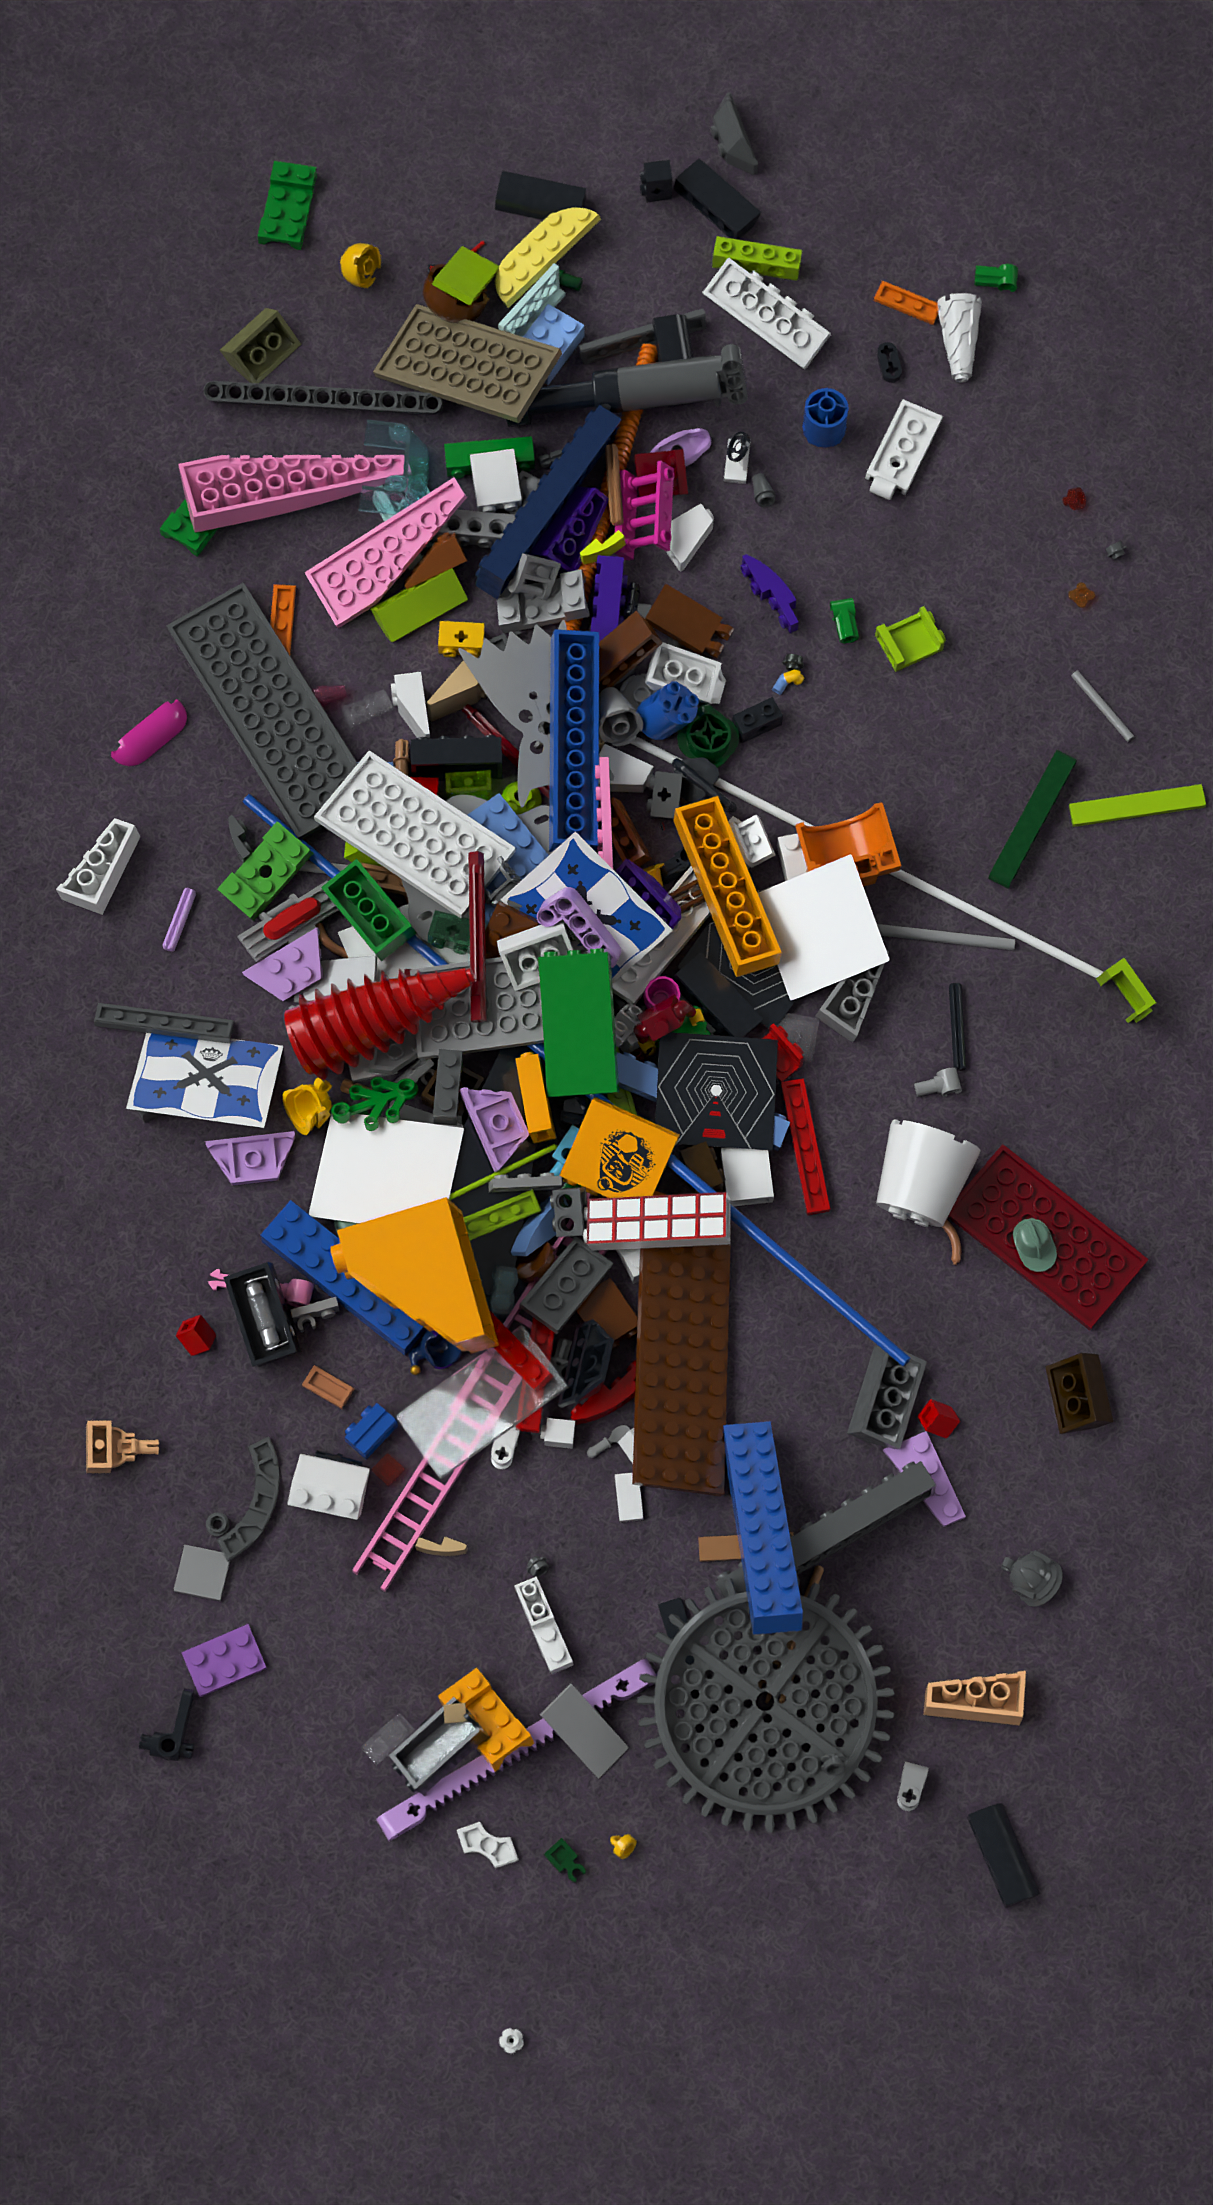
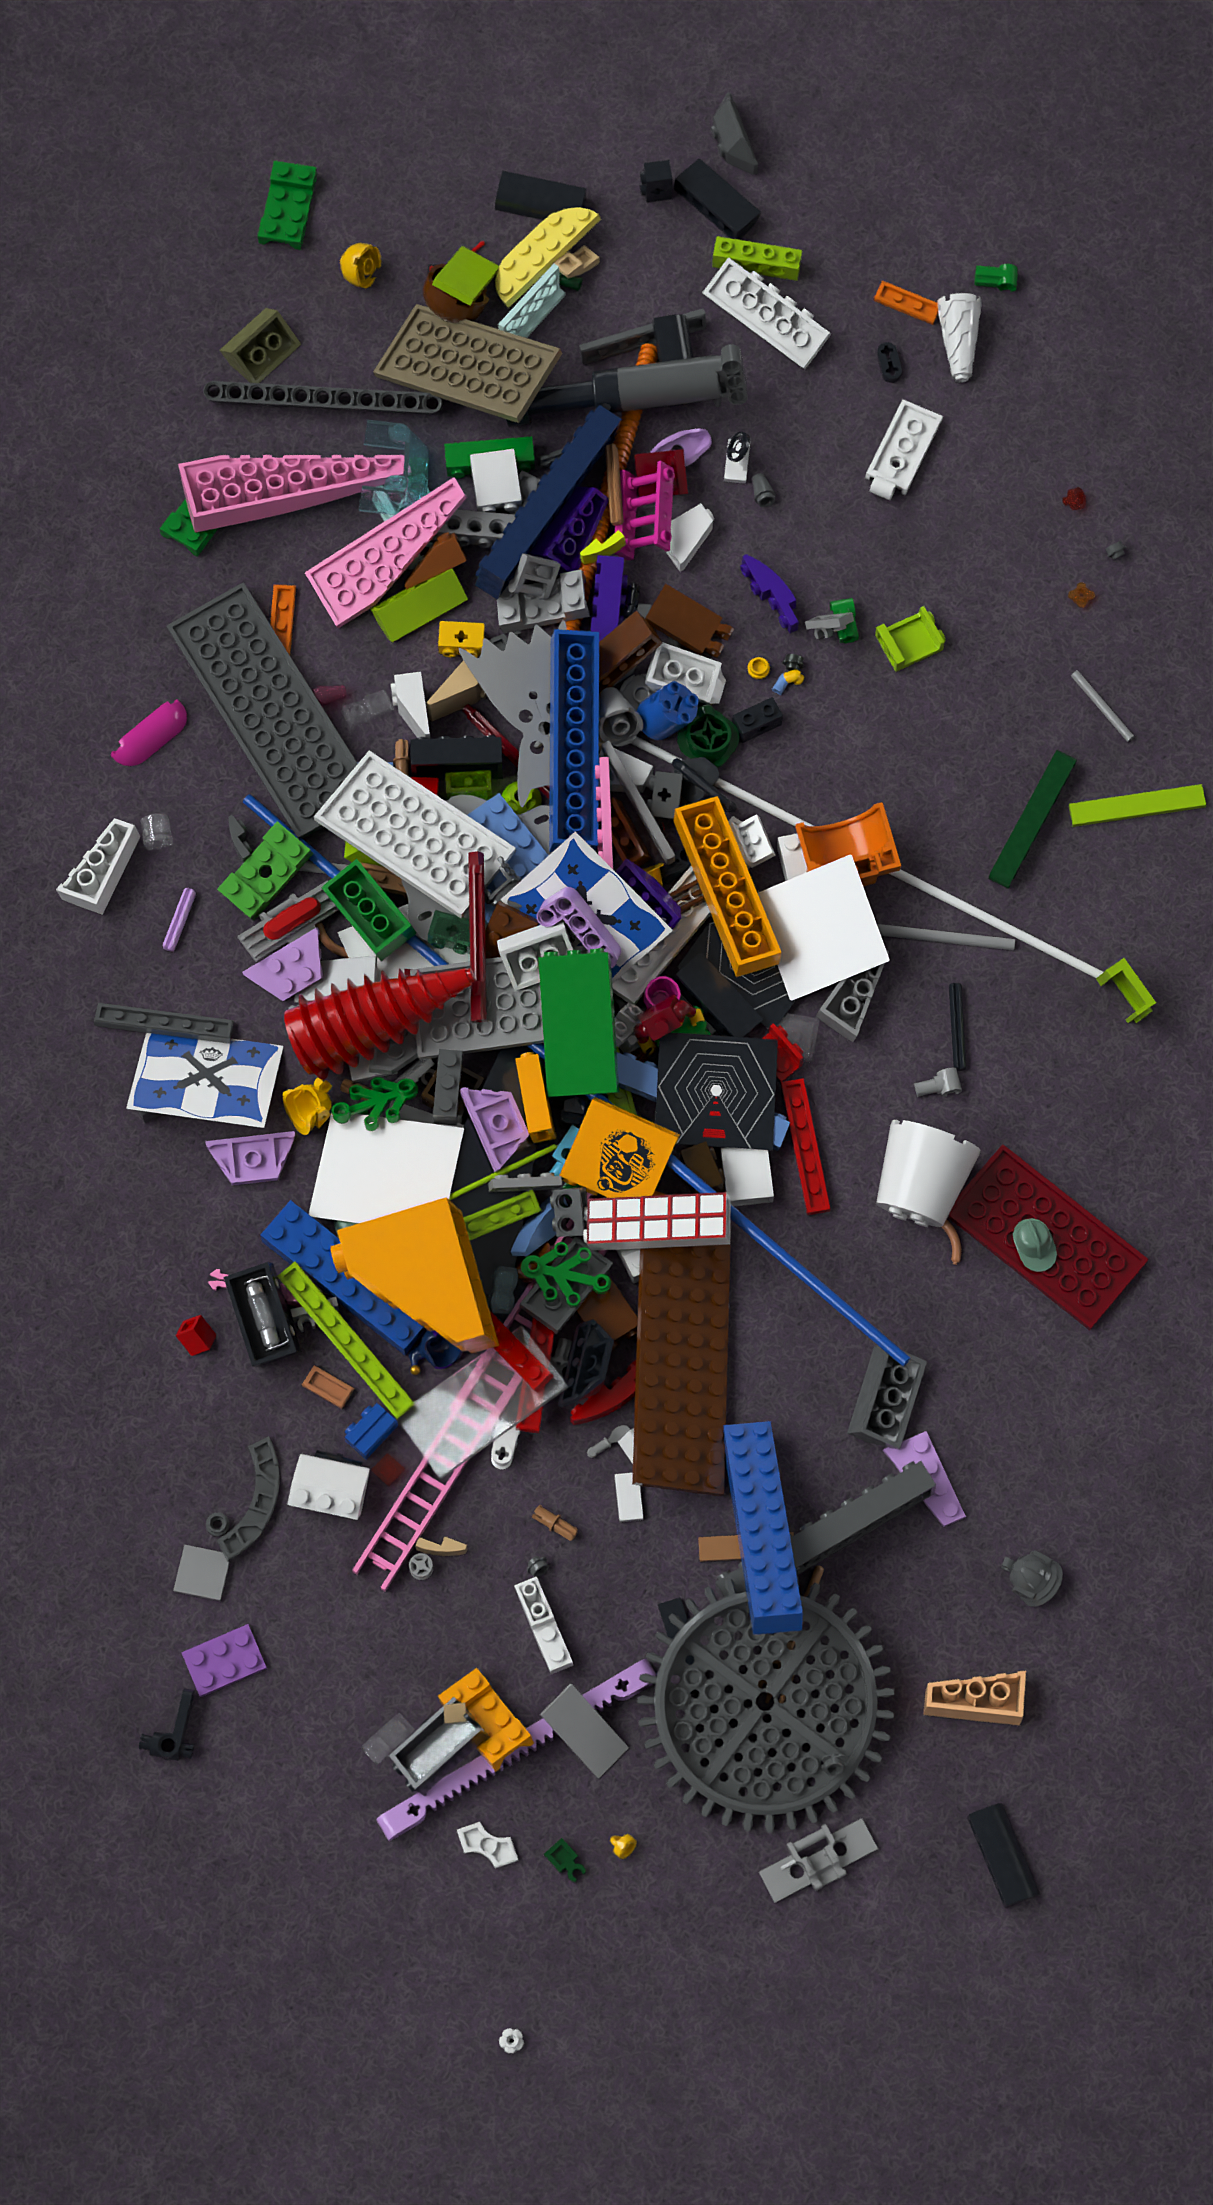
light nougat brick [86,1421,159,1473] -> none
light blue brick [523,304,584,385] -> none
white brick [540,1418,575,1449] -> none
blue cylinder [802,388,849,448] -> none
light grey piece [897,1762,929,1811] -> none
red panel [917,1399,960,1438] -> none
dark brown slope [1045,1353,1113,1434] -> none
none -> clear piece [140,814,173,850]
none -> lime tile [277,1262,415,1420]
none -> light grey wheel [409,1553,433,1580]
none -> green plant [521,1242,611,1308]
none -> medium nougat axle [532,1505,578,1541]
none -> tan slope [553,245,600,278]
none -> light grey tile [602,741,675,865]
none -> yellow plate [748,657,770,679]
none -> light grey piece [759,1818,878,1903]
none -> light grey plate [805,612,854,639]

